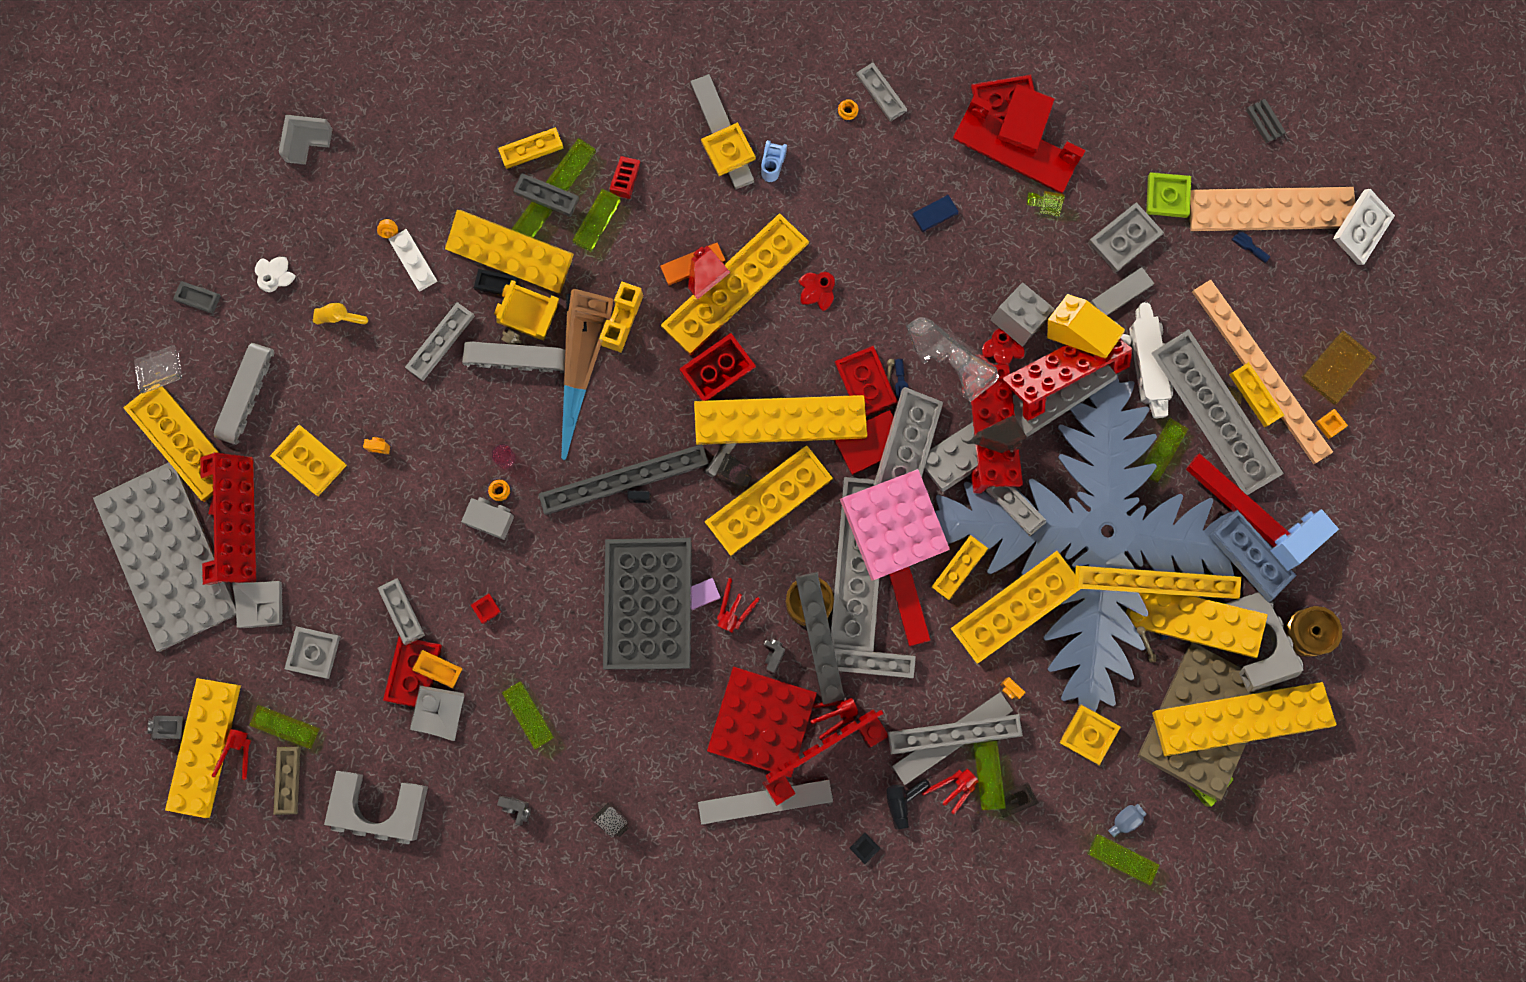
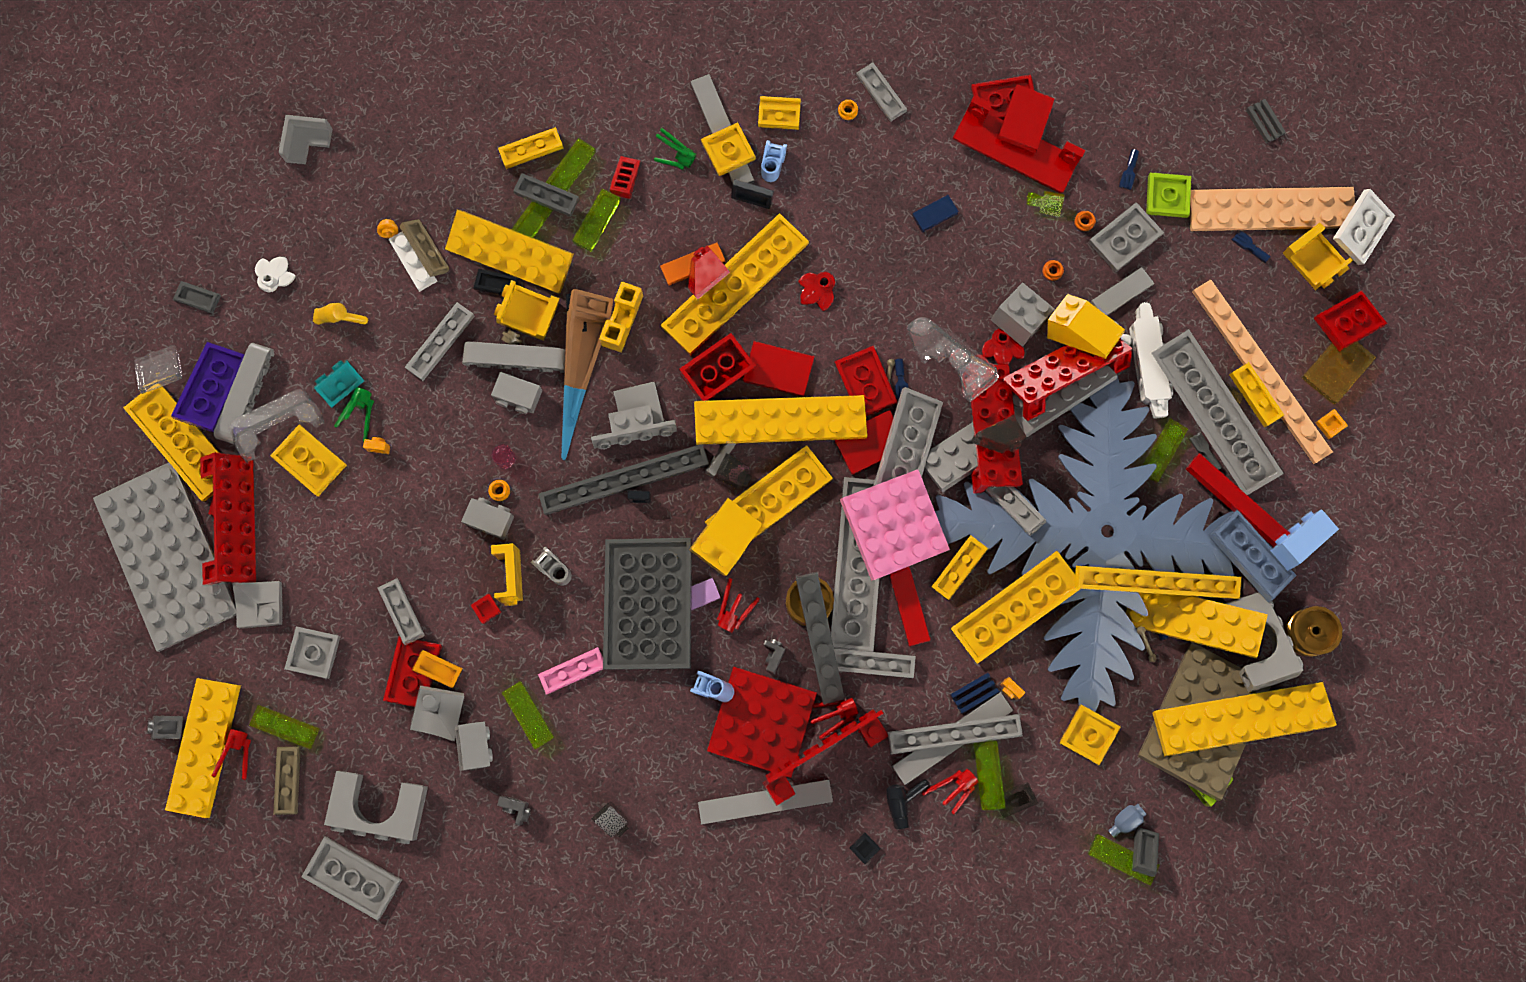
none -> dark purple plate [171,342,244,432]
none -> clear windscreen [229,389,325,463]
none -> light grey tile [301,836,402,921]
none -> teal bracket [314,360,364,408]
none -> green plant [334,387,374,442]
none -> dark tan tile [400,219,449,277]
none -> light grey brick [455,722,493,771]
none -> light grey brick [491,372,543,414]
none -> yellow panel [491,543,523,606]
none -> light grey piece [530,547,572,586]
none -> bright pink tile [538,648,603,695]
none -> light grey bracket [591,405,677,449]
none -> light grey tile [613,382,664,424]
none -> green plant [654,128,696,170]
none -> yellow slope [689,498,762,576]
none -> light blue piece [690,671,734,702]
none -> black tile [731,179,774,209]
none -> red tile [743,341,814,397]
none -> yellow plate [758,96,801,130]
none -> dark blue tile [950,673,1000,714]
none -> orange plate [1042,260,1064,281]
none -> orange plate [1074,211,1096,231]
none -> dark blue piece [1119,149,1139,190]
none -> dark grey tile [1132,827,1159,877]
none -> dark grey piece [1189,432,1222,470]
none -> yellow panel [1283,223,1353,290]
none -> red tile [1314,290,1387,352]

